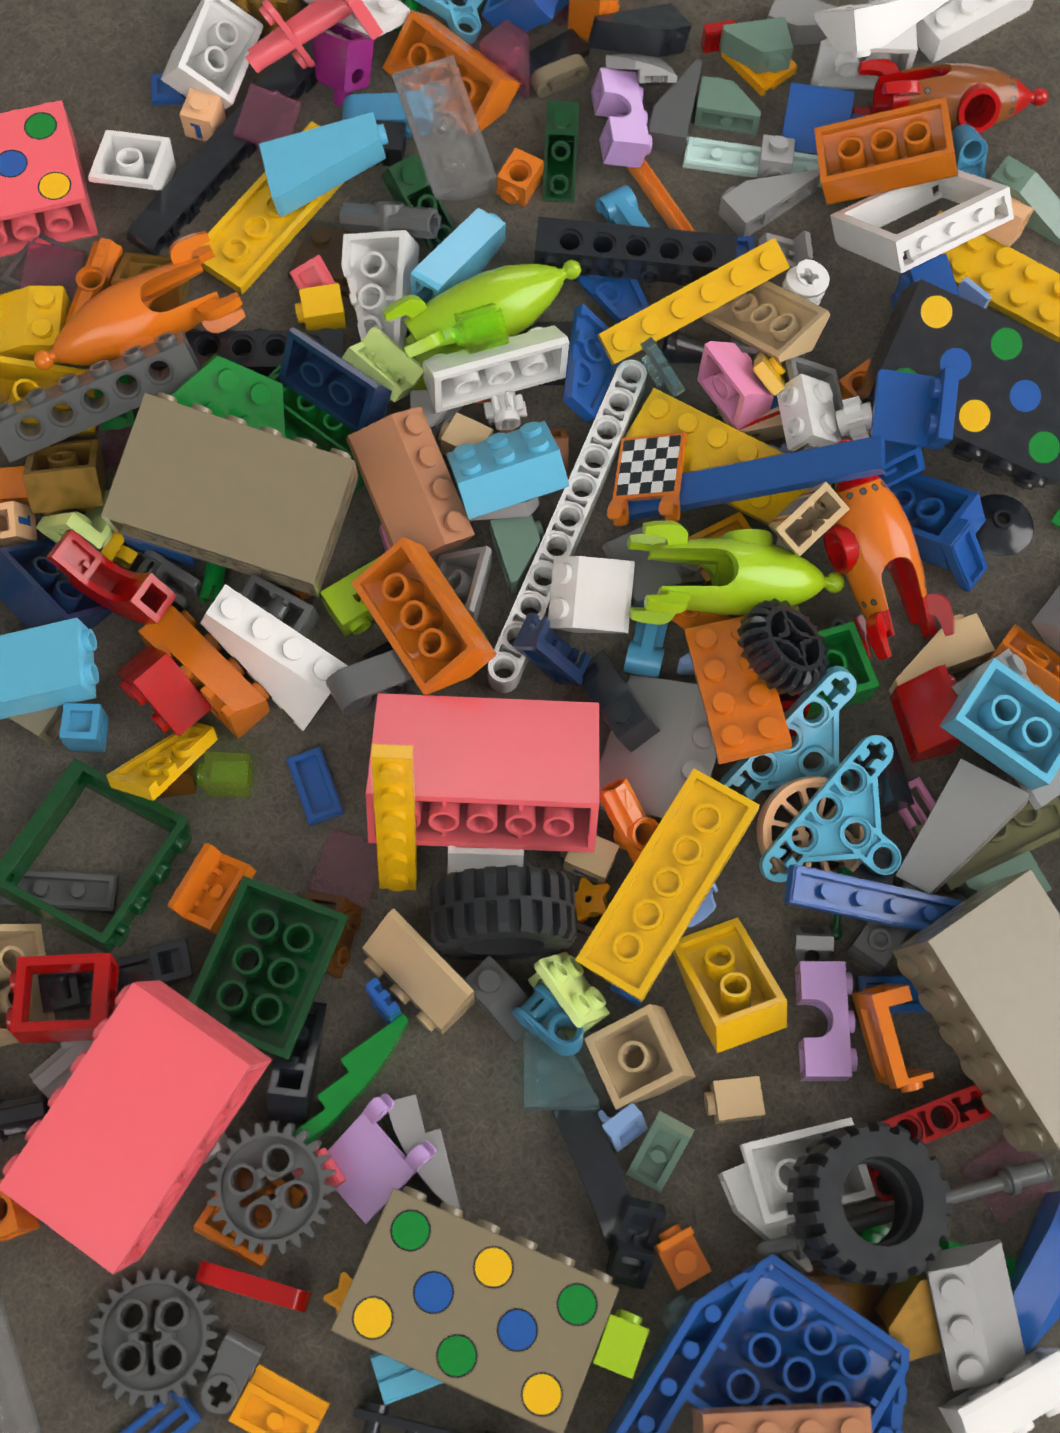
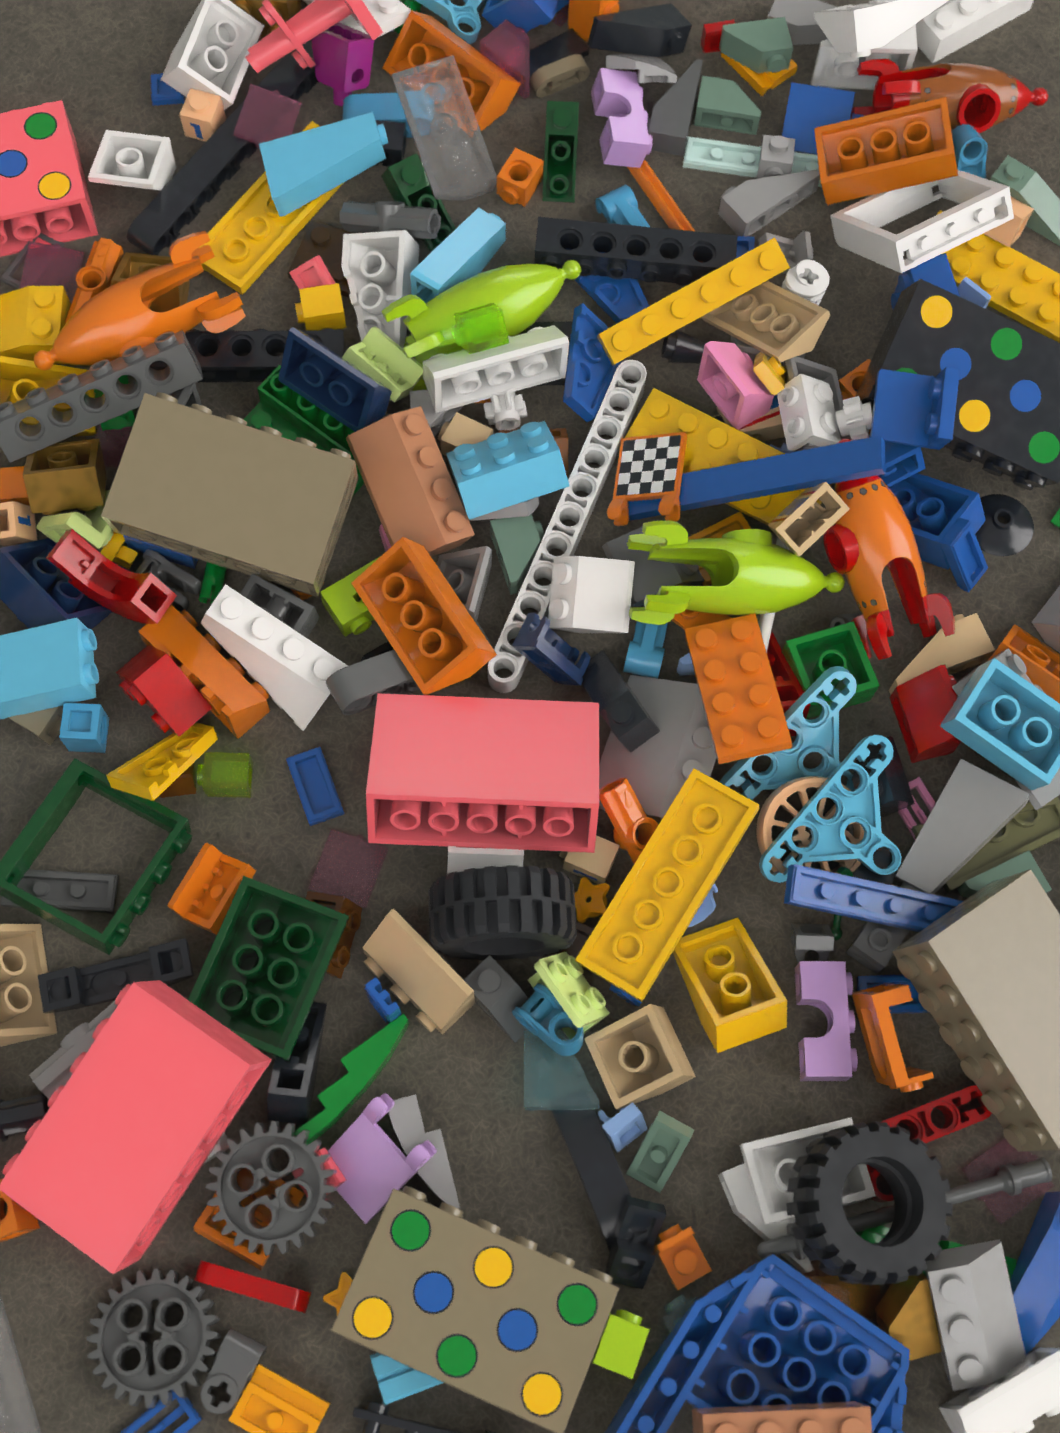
red window [6,953,119,1044] -> none
green wing [170,354,285,438] -> none
yellow plate [371,744,417,892] -> none
clear light blue wing [640,337,686,398] -> none
tan brick [704,1076,765,1124] -> none
black gear [737,598,830,696] -> none

